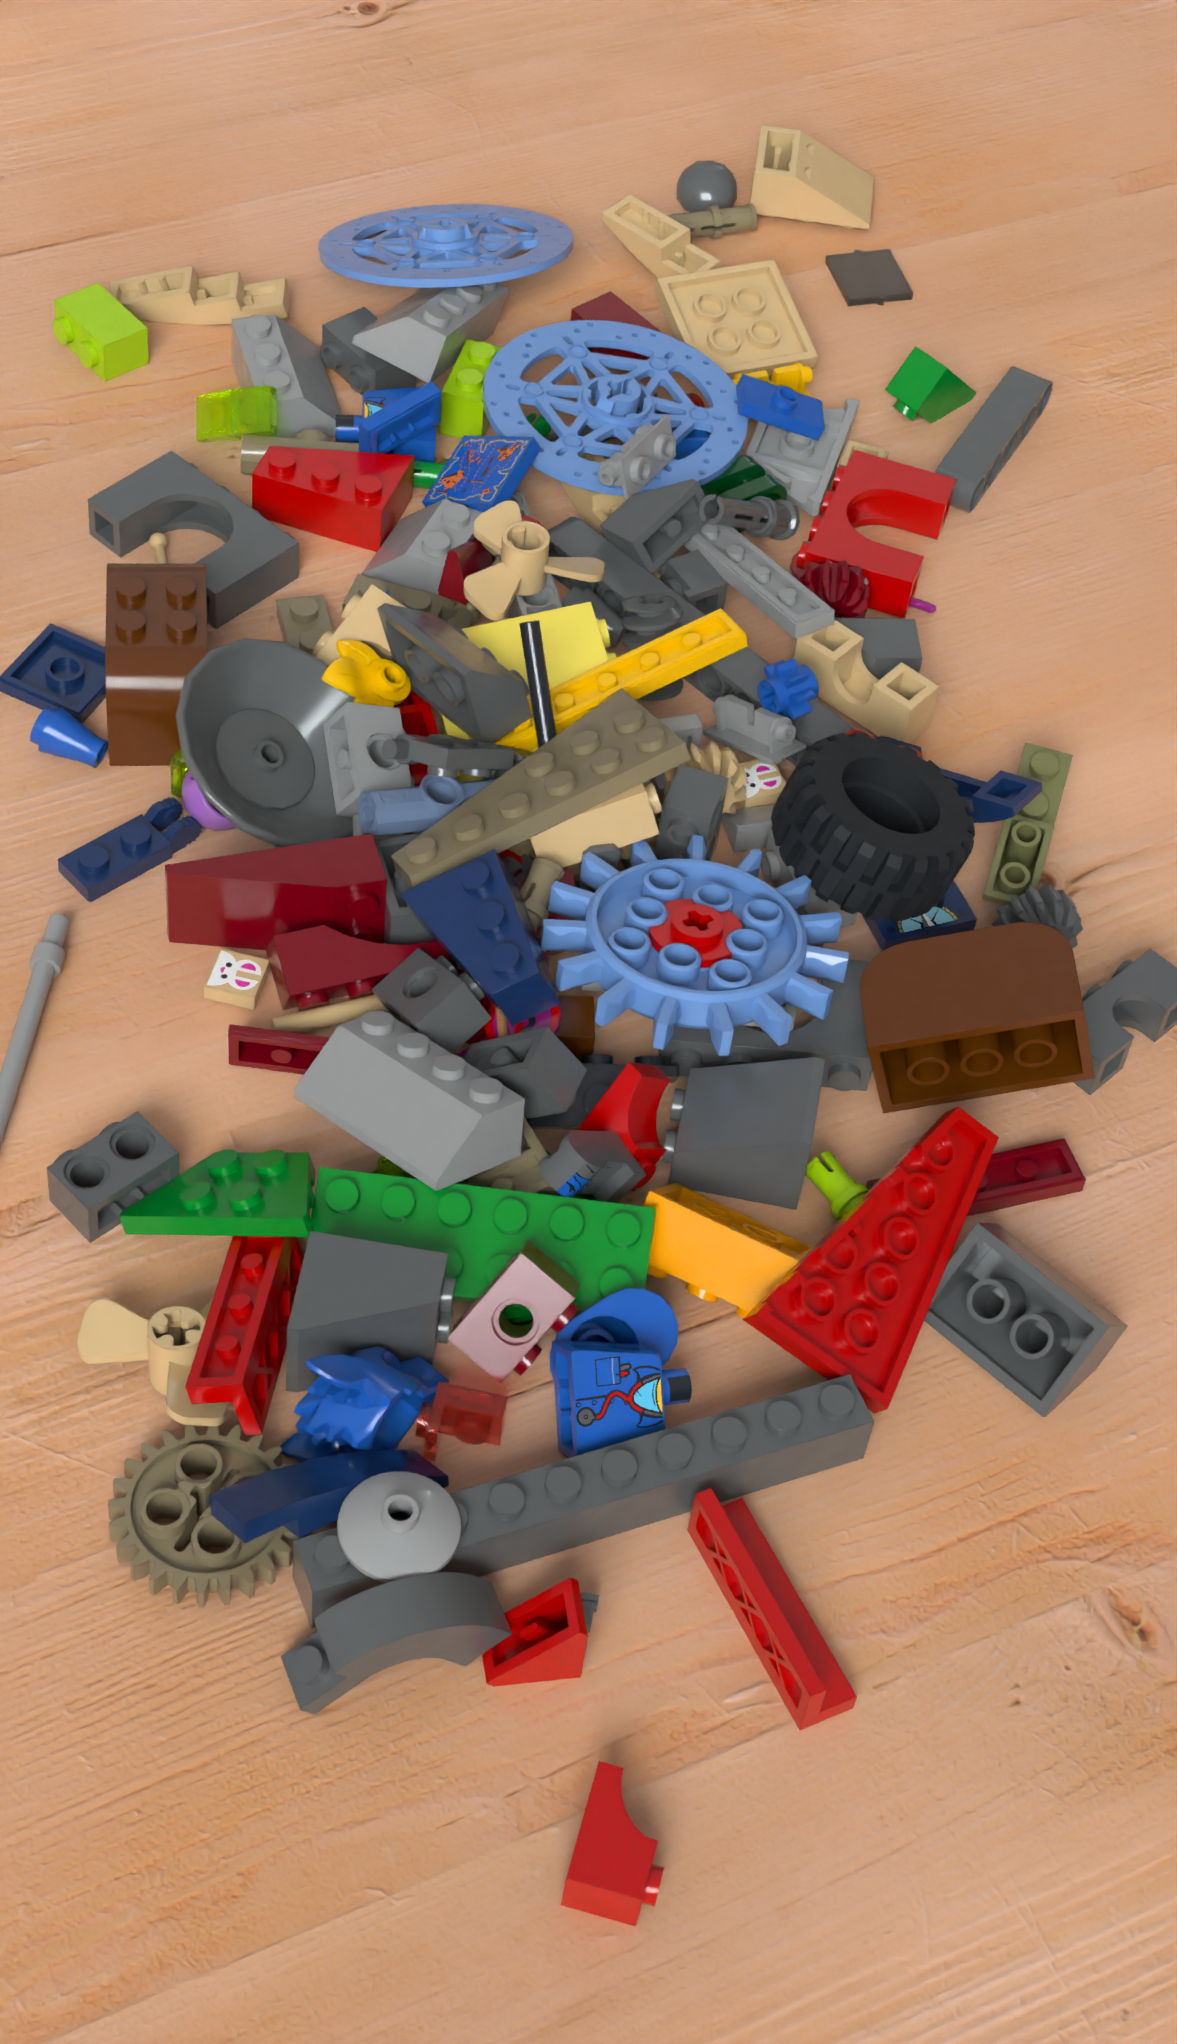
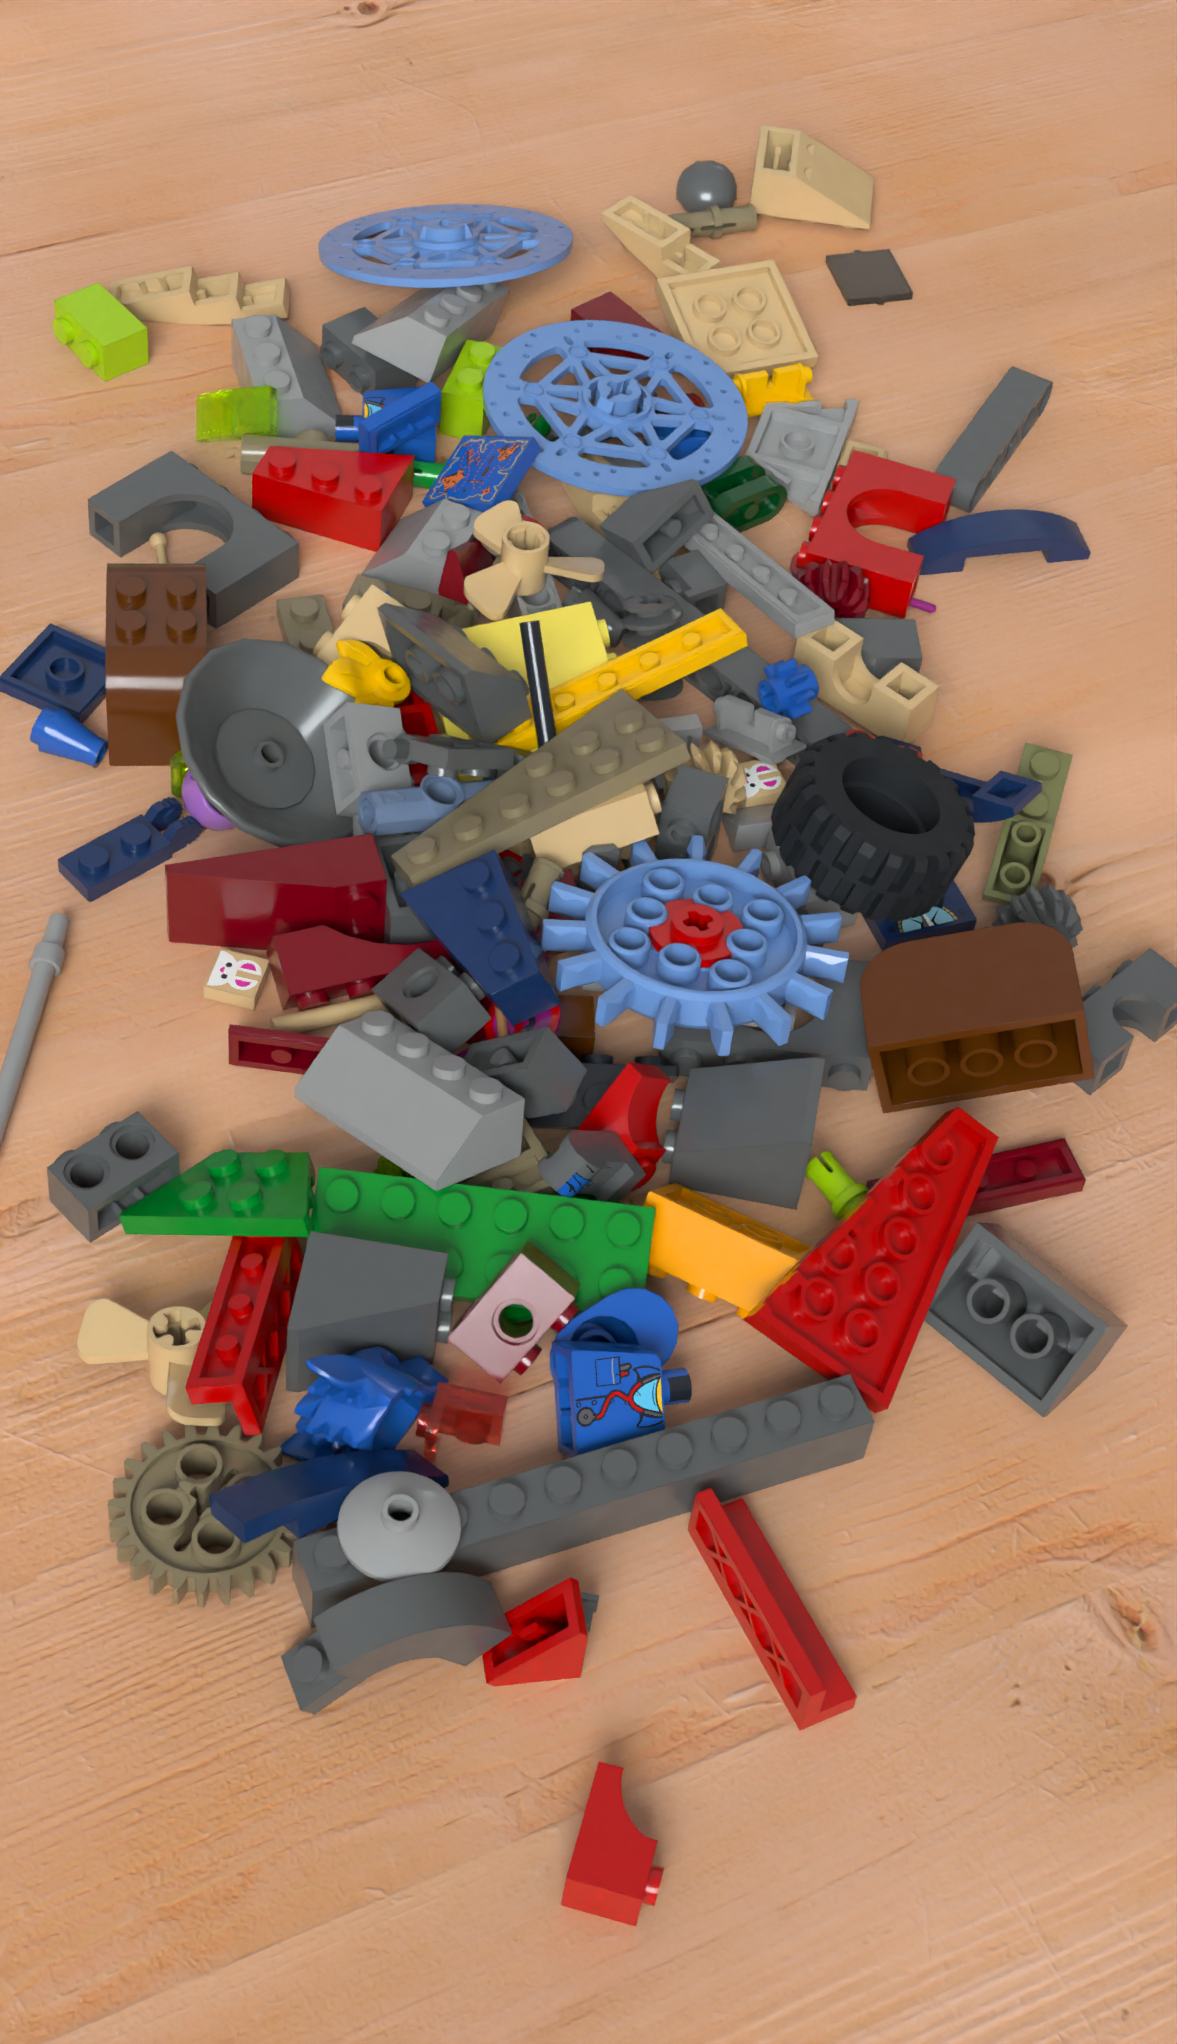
light grey hinge [598,415,676,501] -> none
dark grey pin [699,494,800,541] -> none
blue plate [736,374,825,440] -> none
green slope [885,346,976,424] -> none
none -> dark blue slope [907,509,1091,576]

